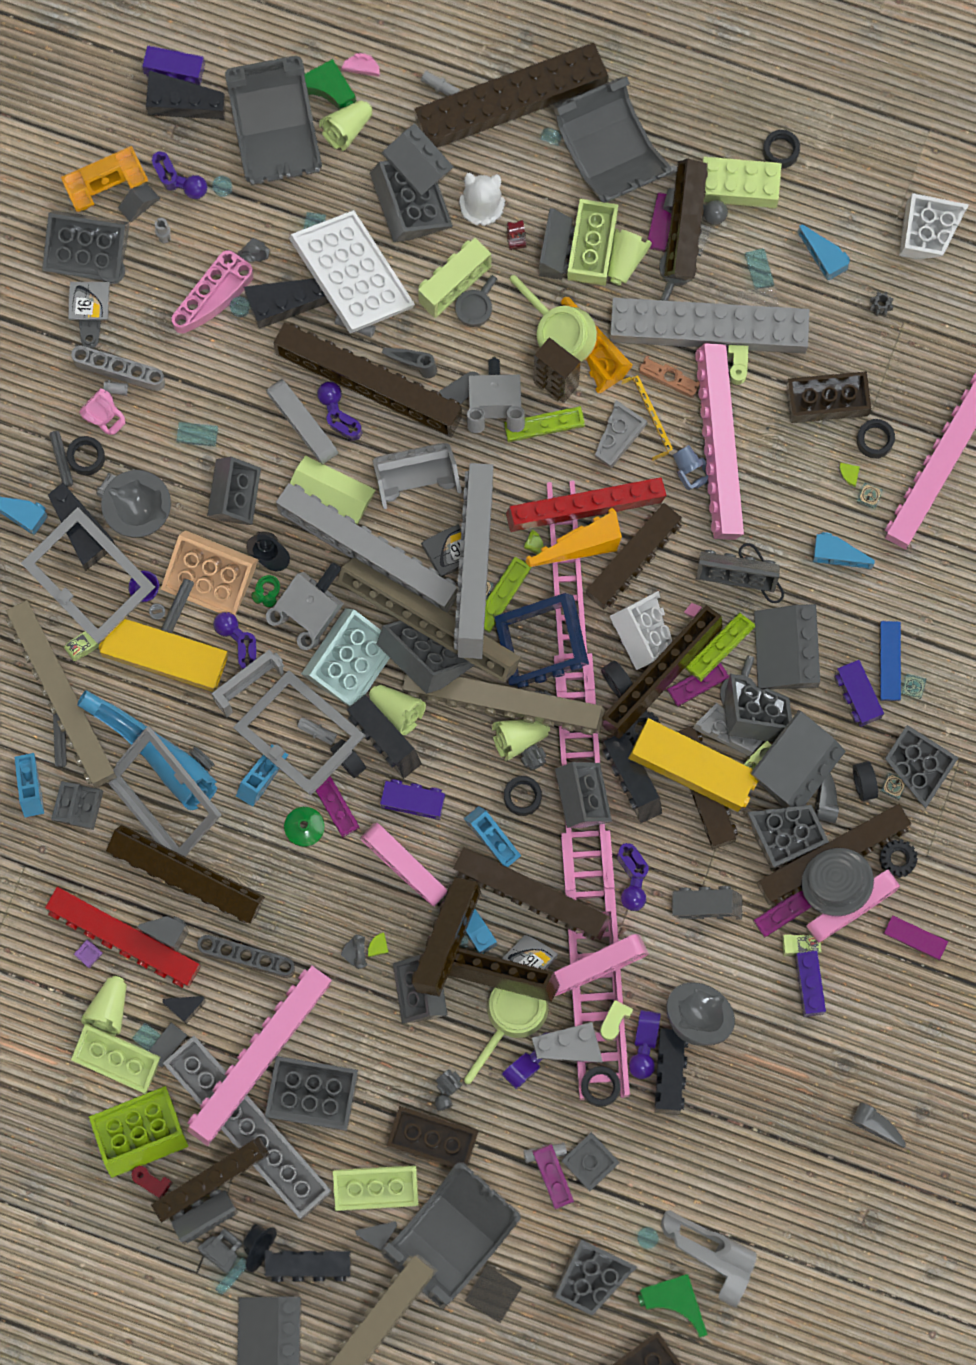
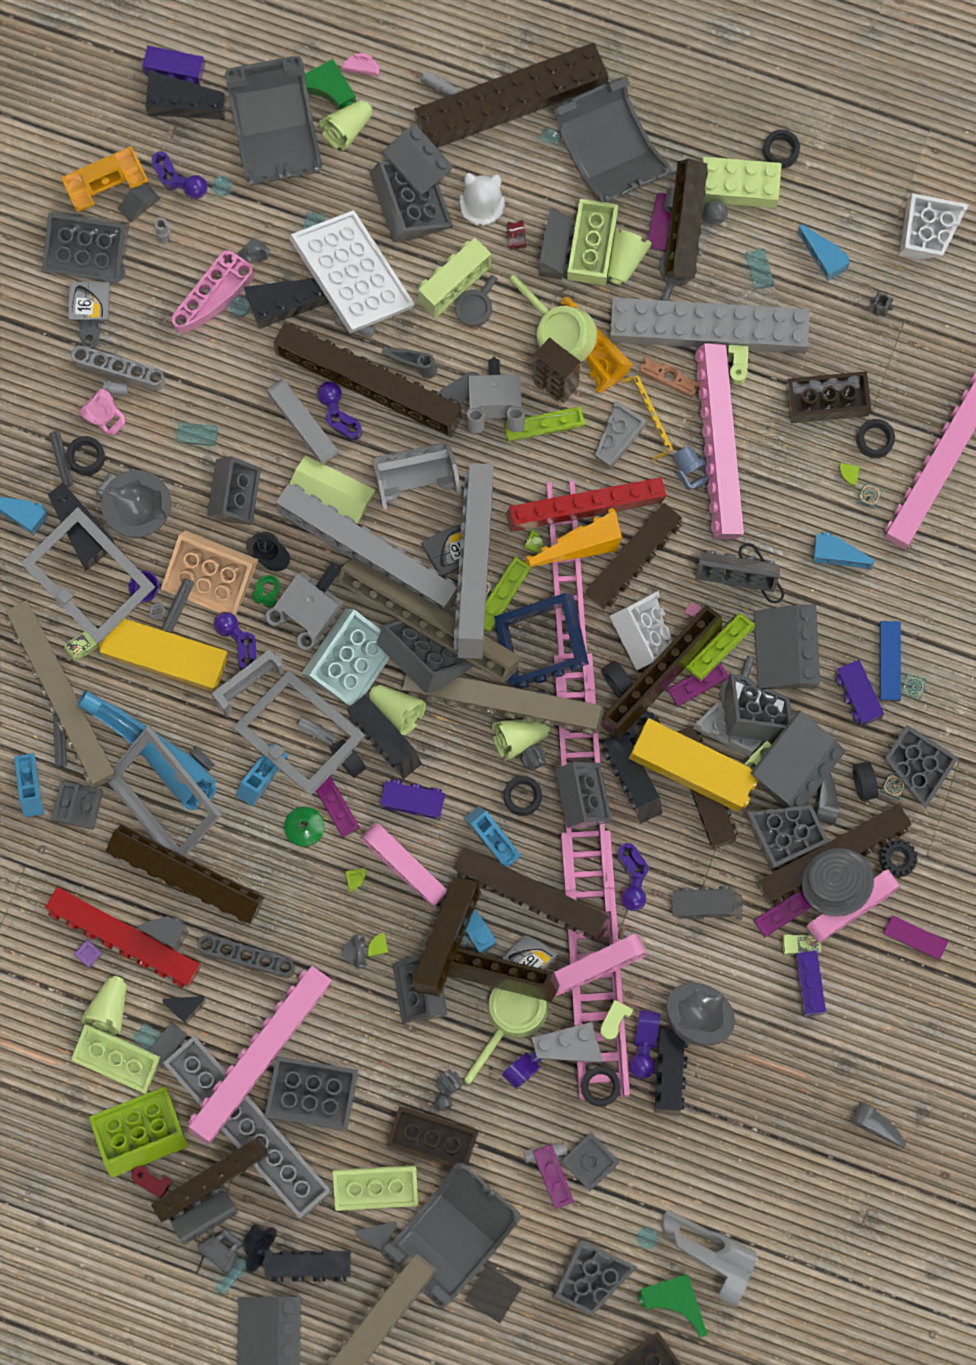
none -> lime tile [346,868,366,892]

